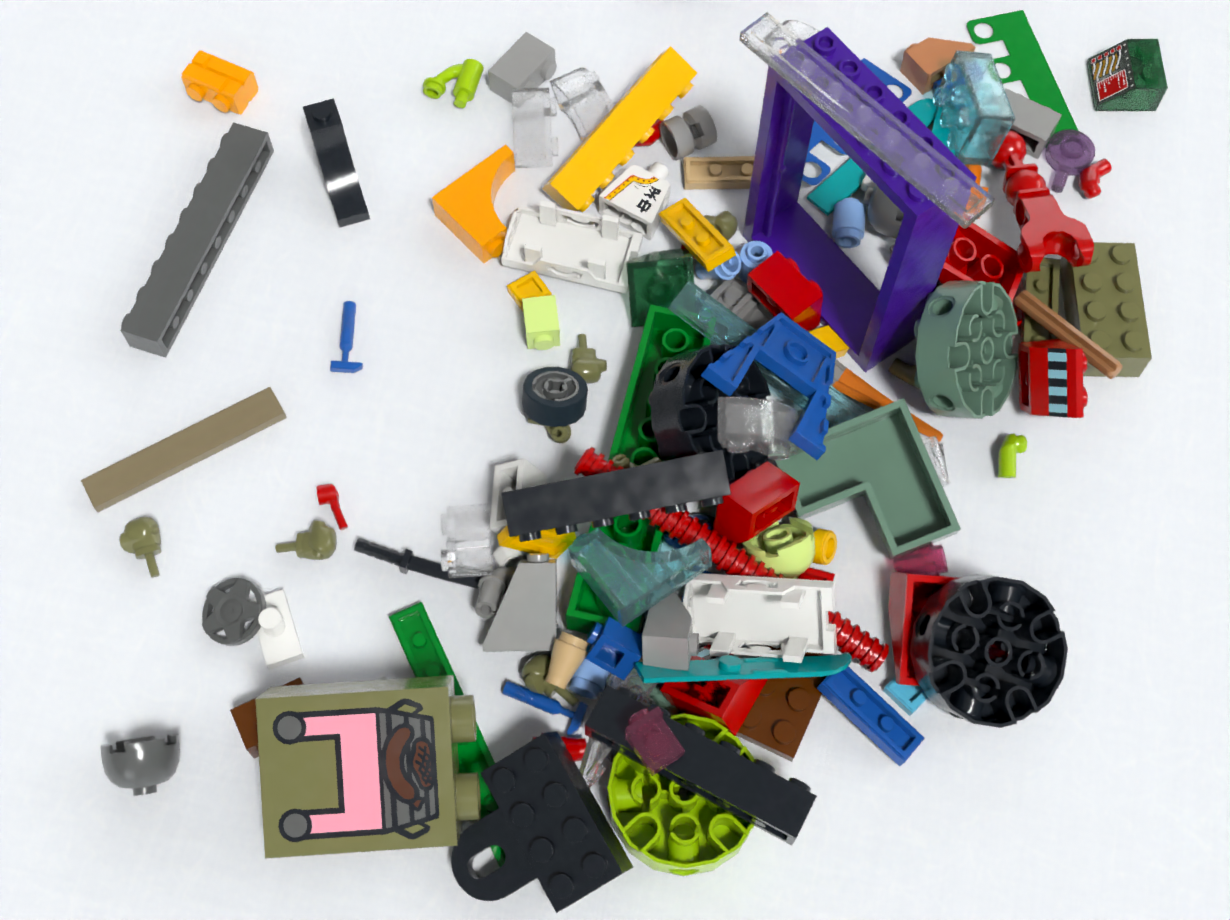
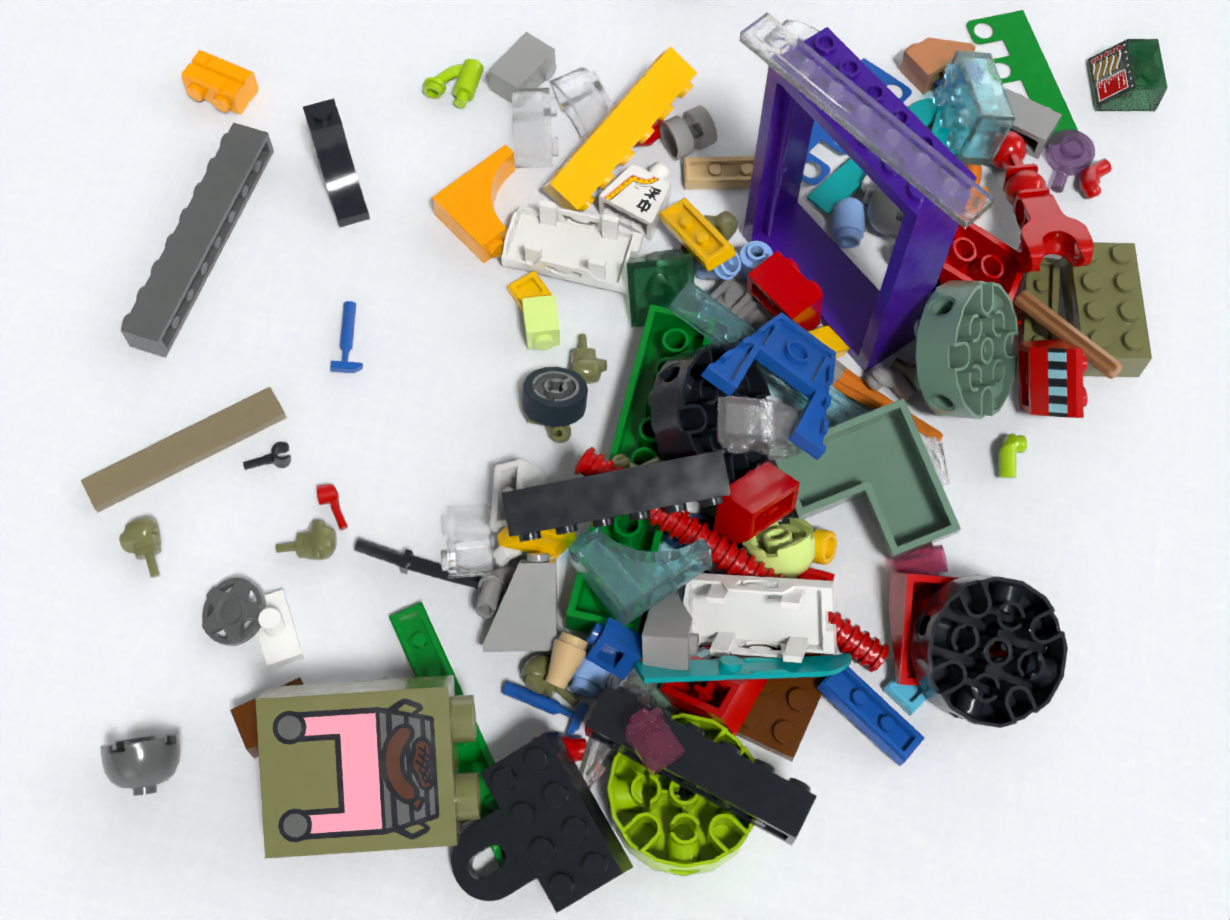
none -> black hand [243,442,291,470]
none -> light grey arm [866,367,917,401]

